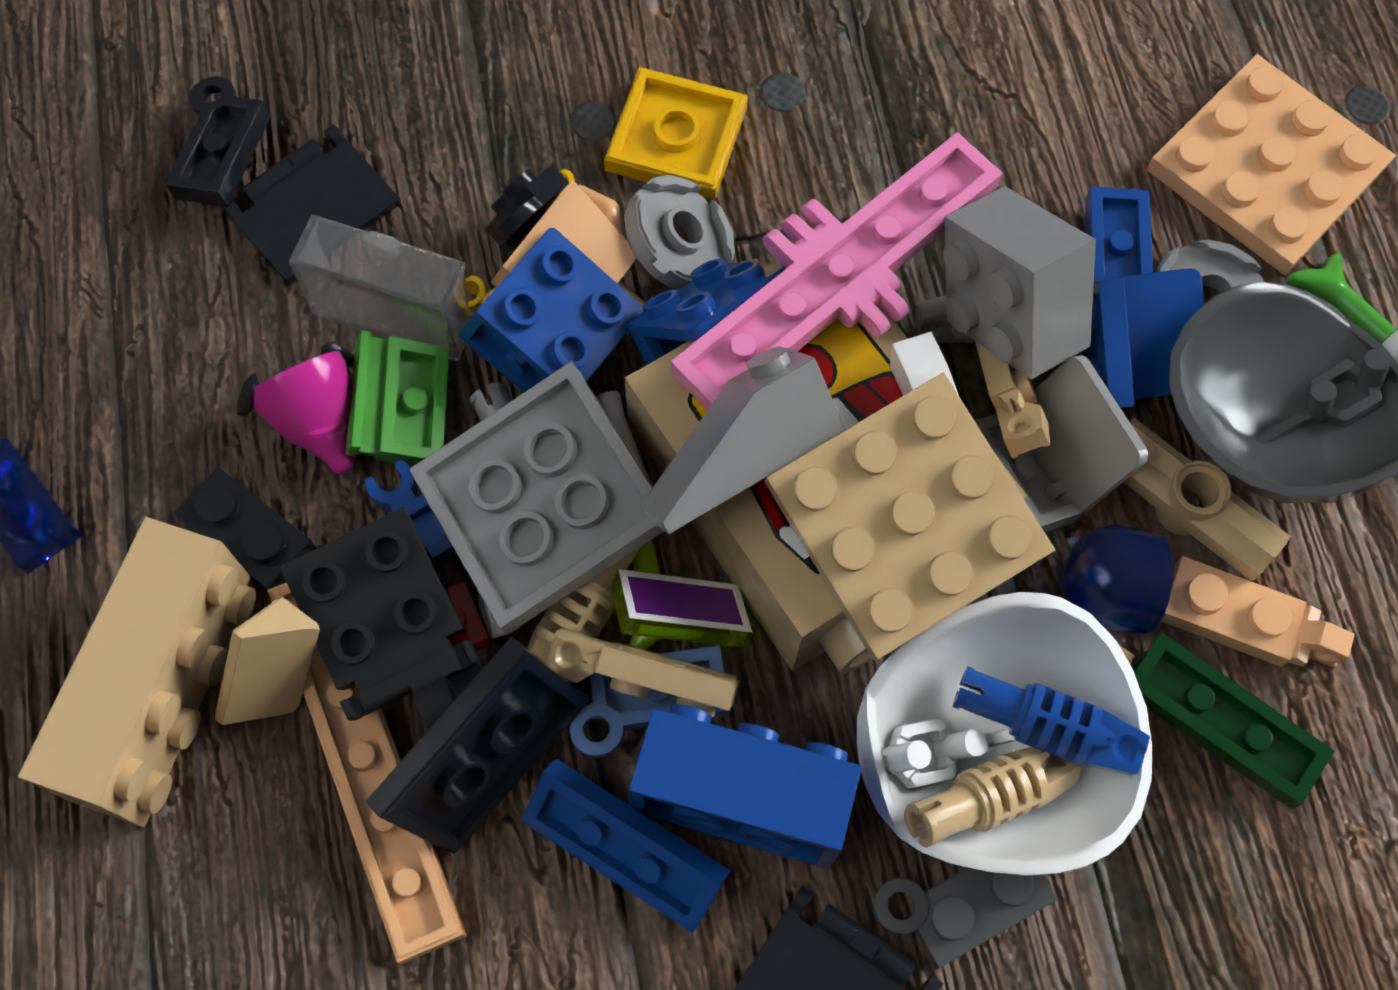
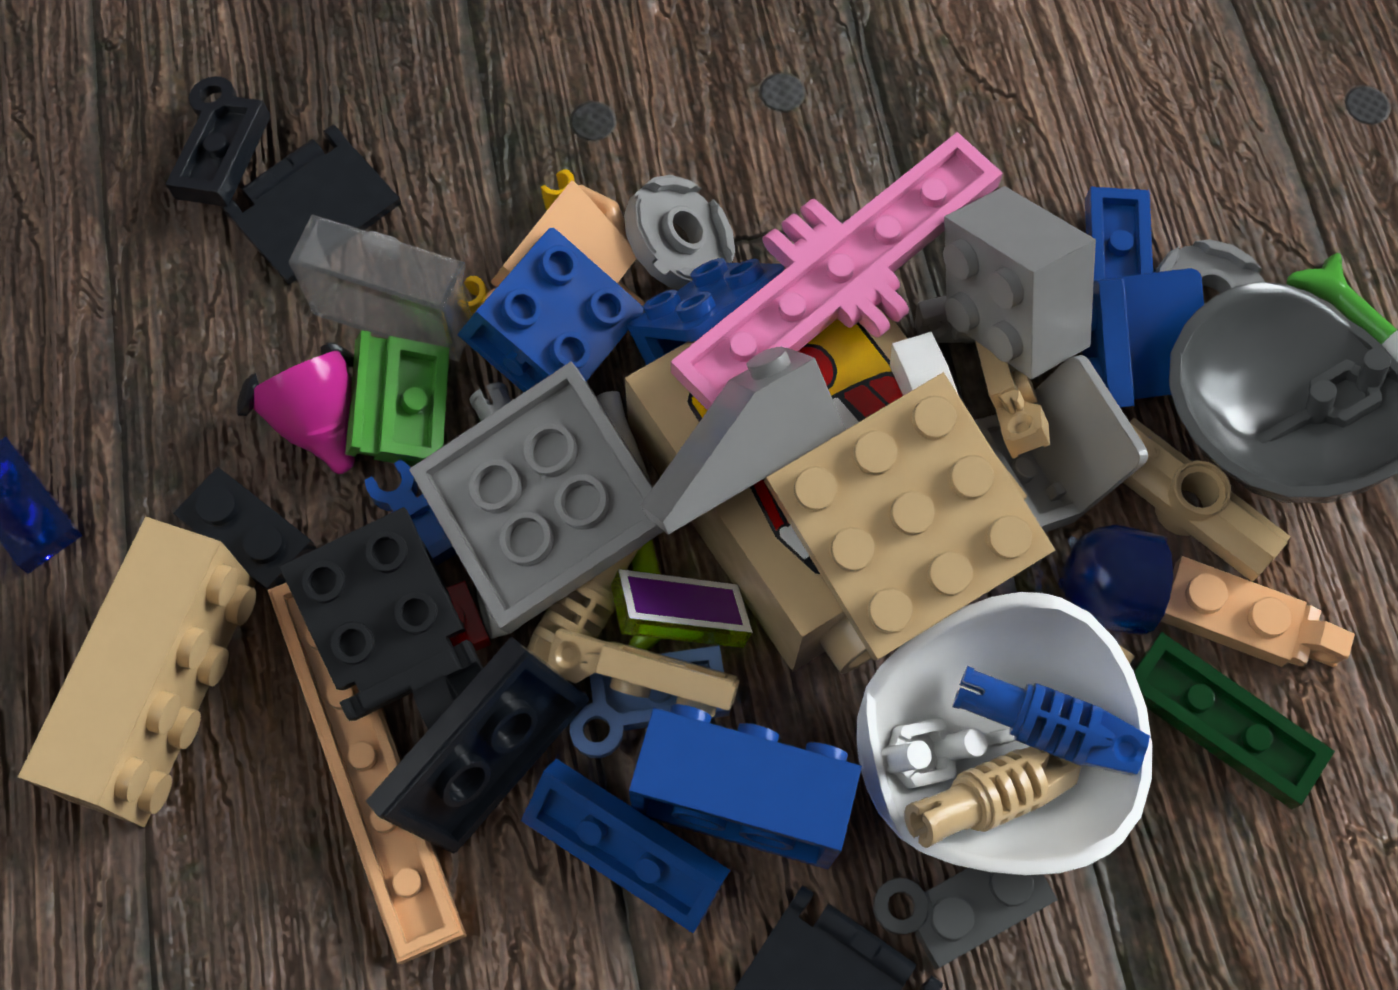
tan slope [215,597,320,725] -> none
black hinge [485,164,569,247] -> none
yellow tile [604,67,748,200] -> none
light nougat plate [1146,54,1396,276] -> none

